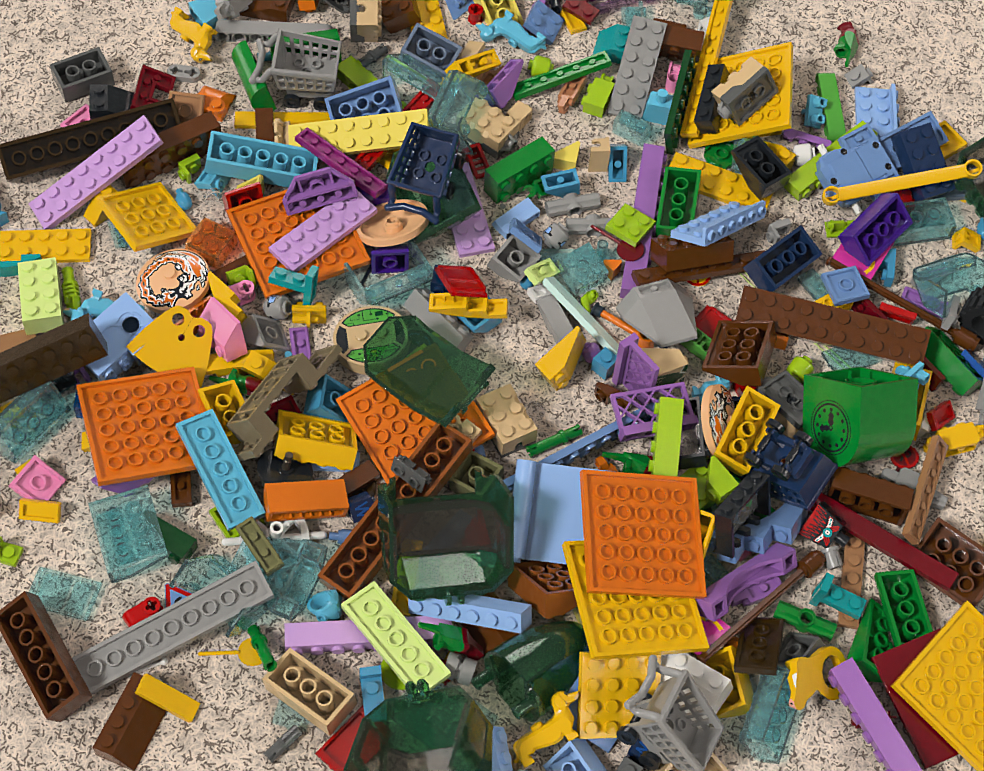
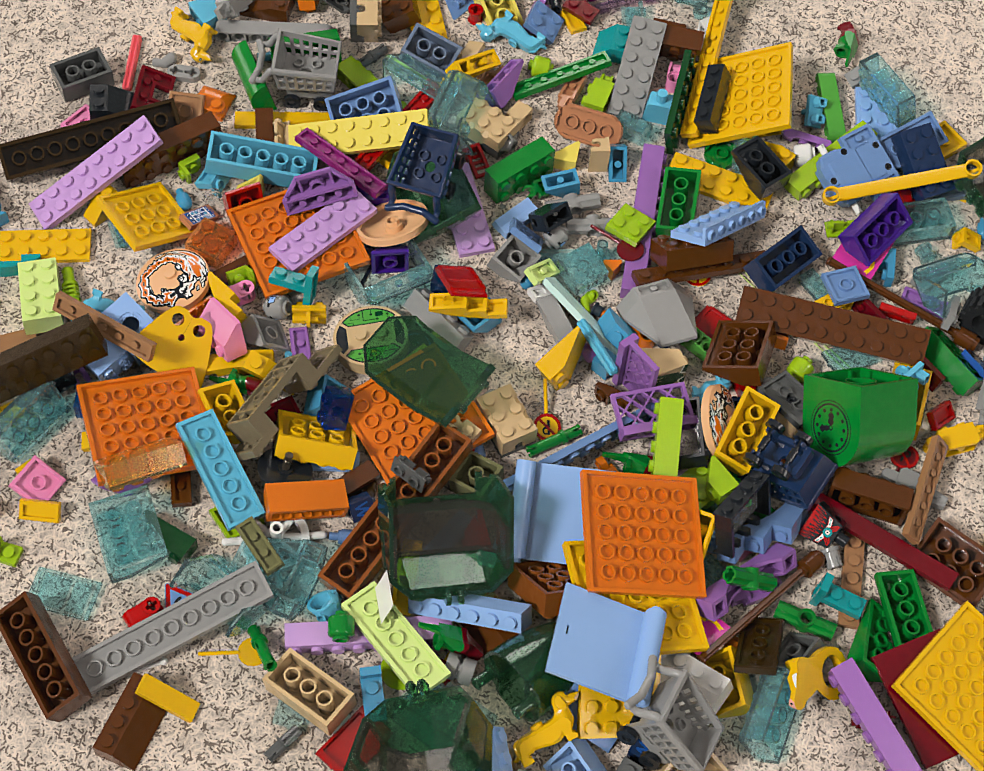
dark grey piece [711,57,779,126] -> none
light grey bracket [766,218,792,245] -> none
none -> medium nougat plate [52,291,157,362]
none -> clear yellow slope [93,436,188,492]
none -> coral axle [122,35,142,91]
none -> light grey arm [152,52,177,68]
none -> tile [179,204,219,231]
none -> clear blue brick [317,386,354,431]
none -> green head [327,610,355,643]
none -> white sticker [375,570,393,624]
none -> black torso [528,201,573,232]
none -> yellow piece [534,378,561,440]
none -> light blue door [545,582,667,708]
none -> nougat tile [554,103,623,147]
none -> medium azure axle [577,318,619,376]
none -> dark azure slope [597,308,637,349]
none -> green piece [723,565,777,592]
none -> clear light blue brick [858,52,916,128]
none -> clear light blue wheel [914,242,937,265]

